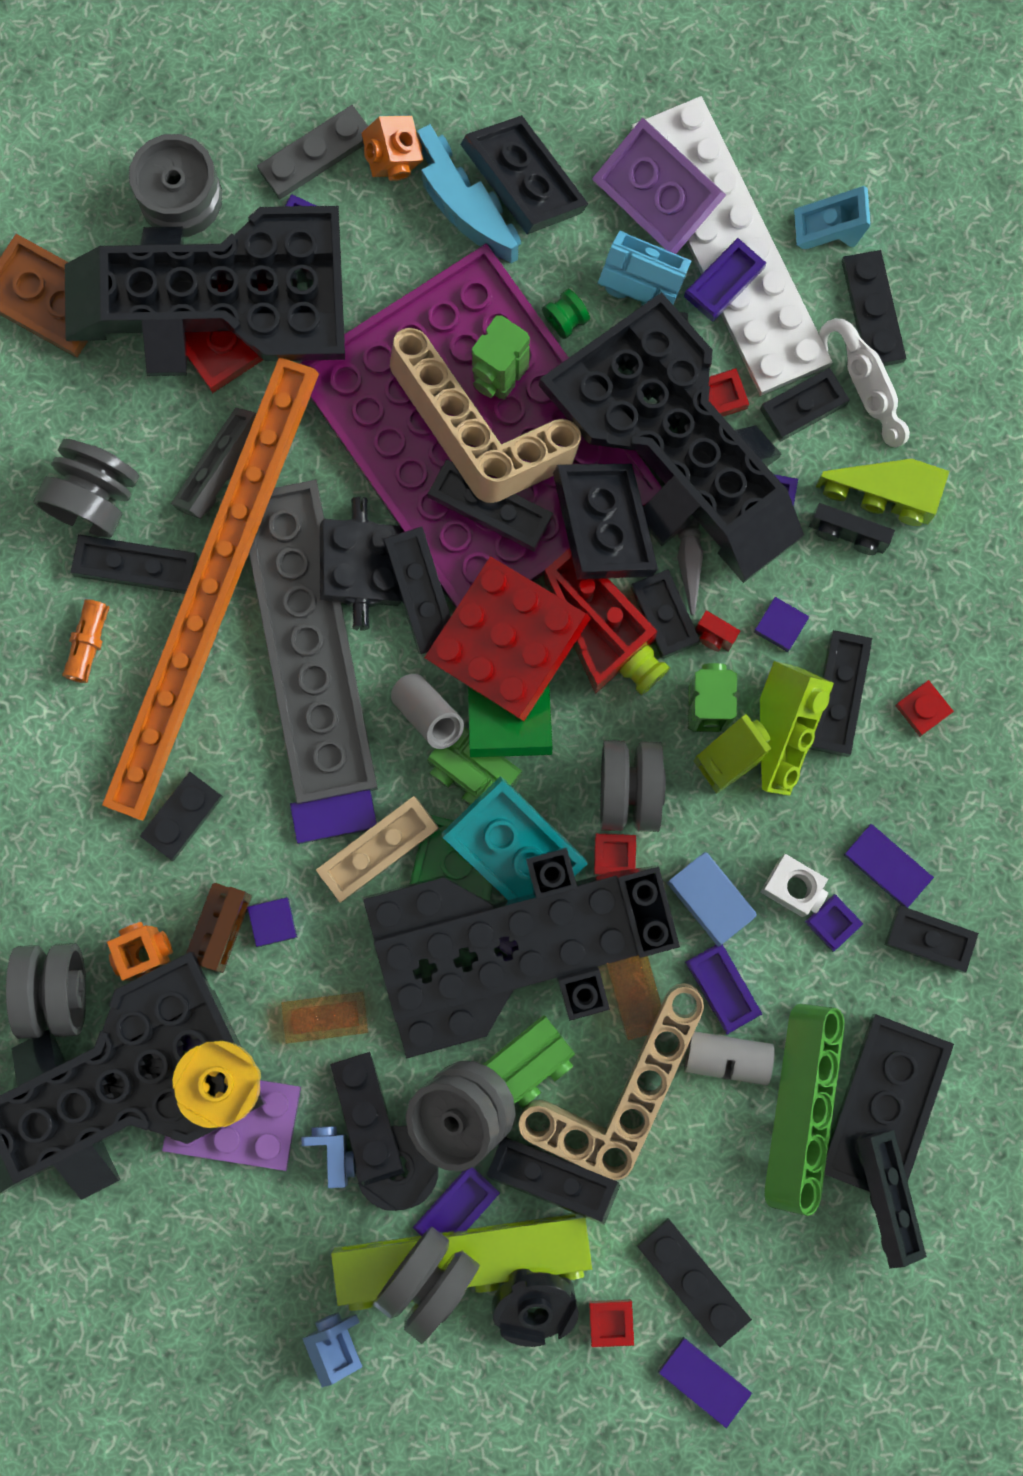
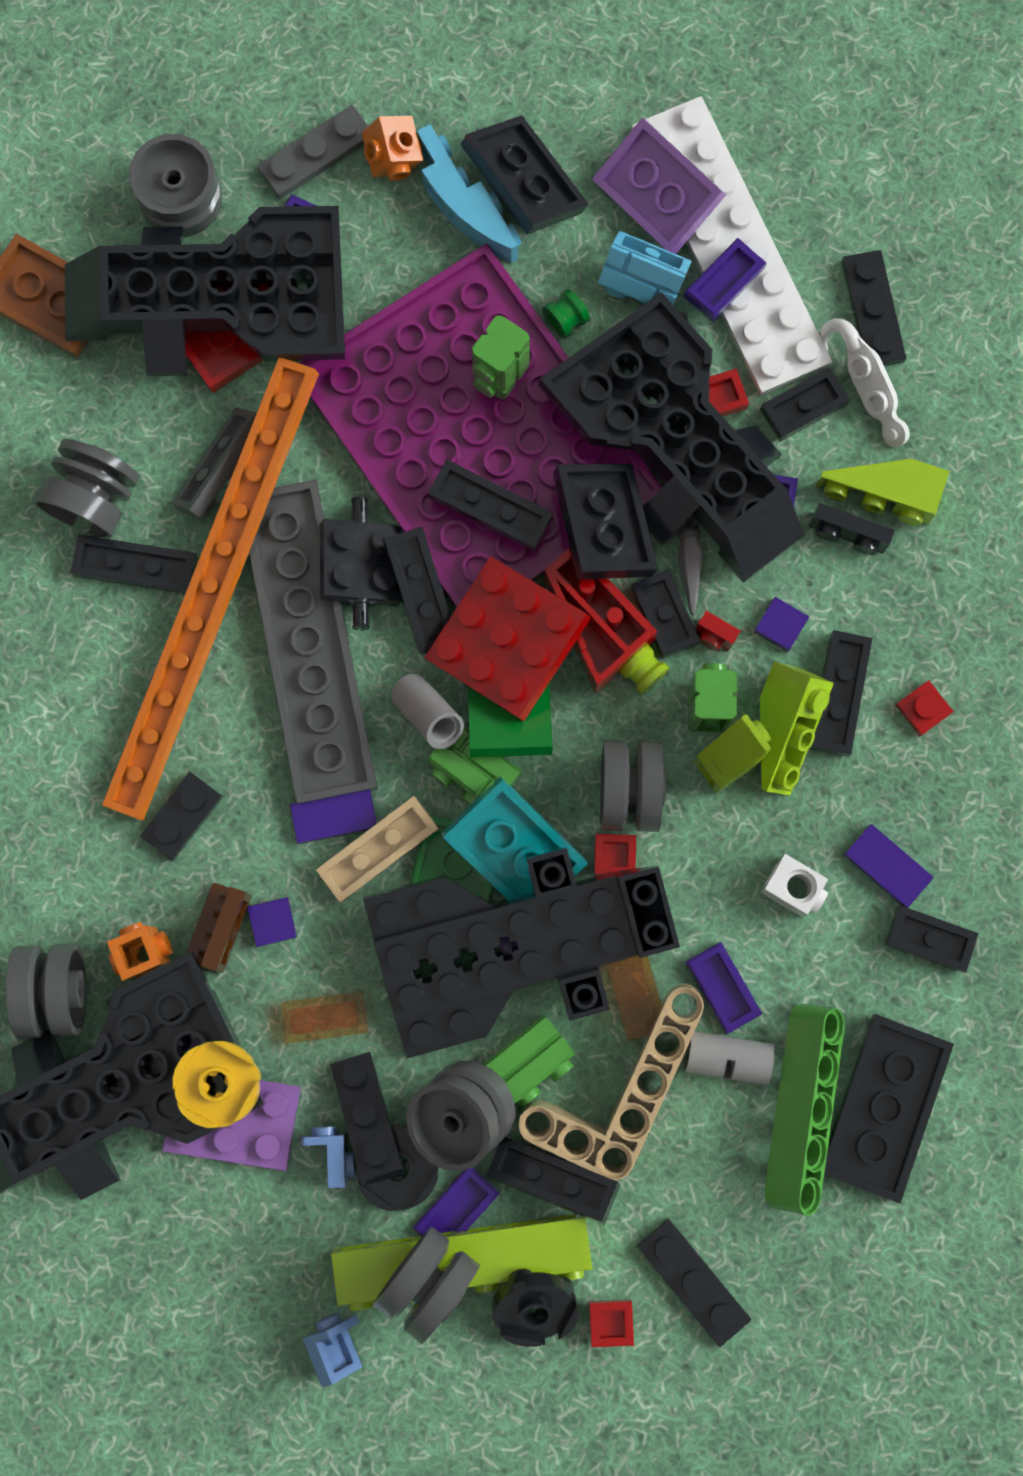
orange pin [62,599,110,683] -> none
tan beam [390,328,581,503] -> none
dark purple tile [658,1337,752,1429] -> none
medium blue slope [667,852,757,947] -> none
medium azure slope [794,186,870,249] -> none
dark purple tile [805,894,863,952] -> none
black plate [857,1130,927,1269] -> none

